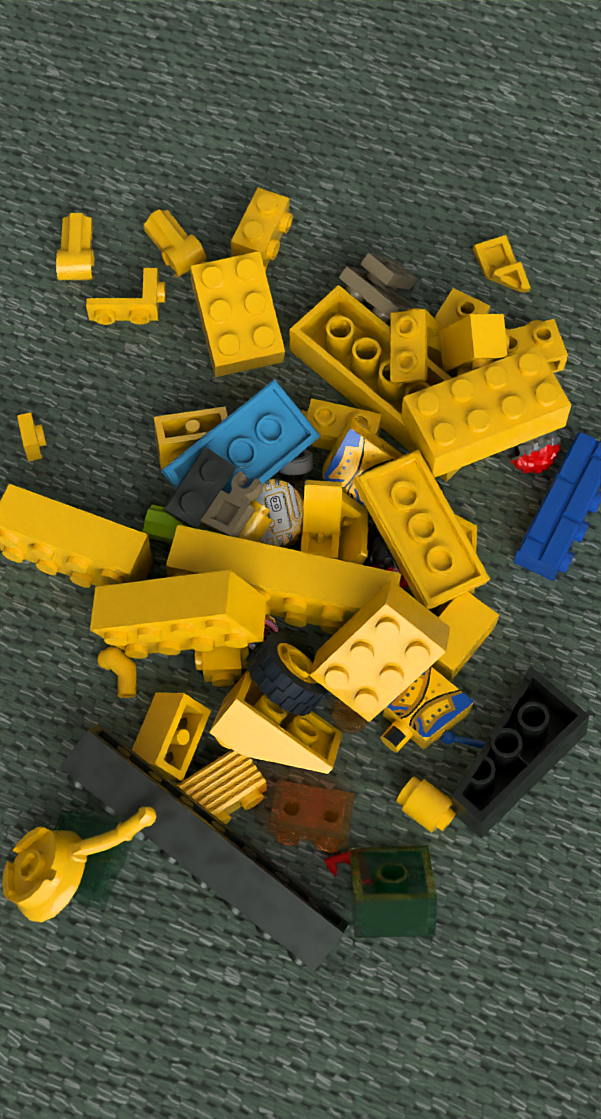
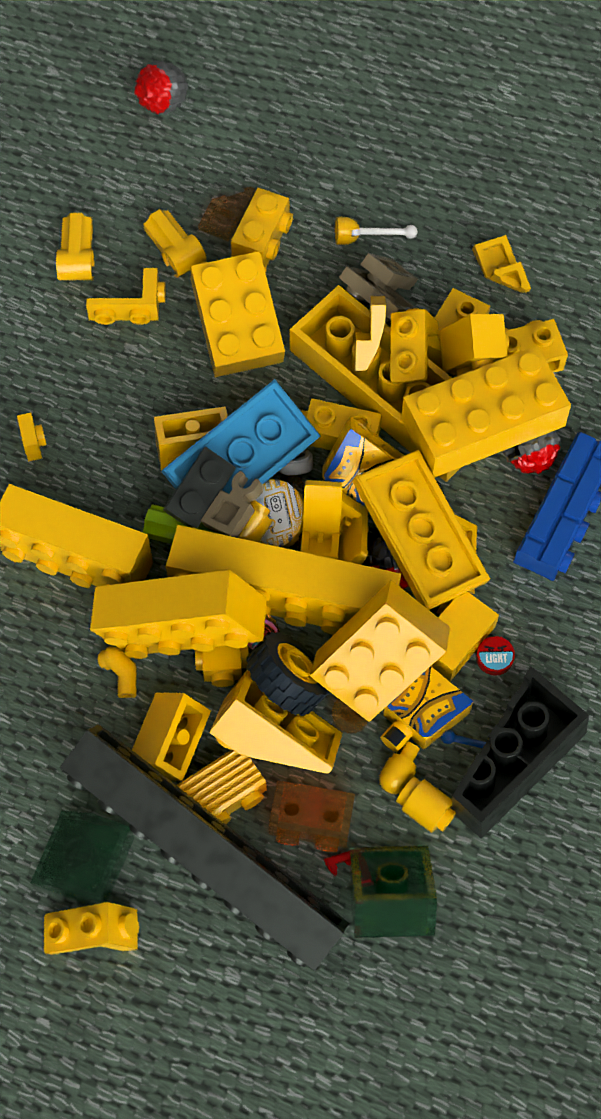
yellow piece [2,806,156,922] -> none
none -> yellow bracket [44,902,139,954]
none -> red piece [134,60,188,115]
none -> clear orange tile [198,187,255,242]
none -> hinge [335,217,417,245]
none -> yellow slope [355,296,386,371]
none -> yellow cylinder [379,742,420,794]
none -> tile [476,636,515,676]

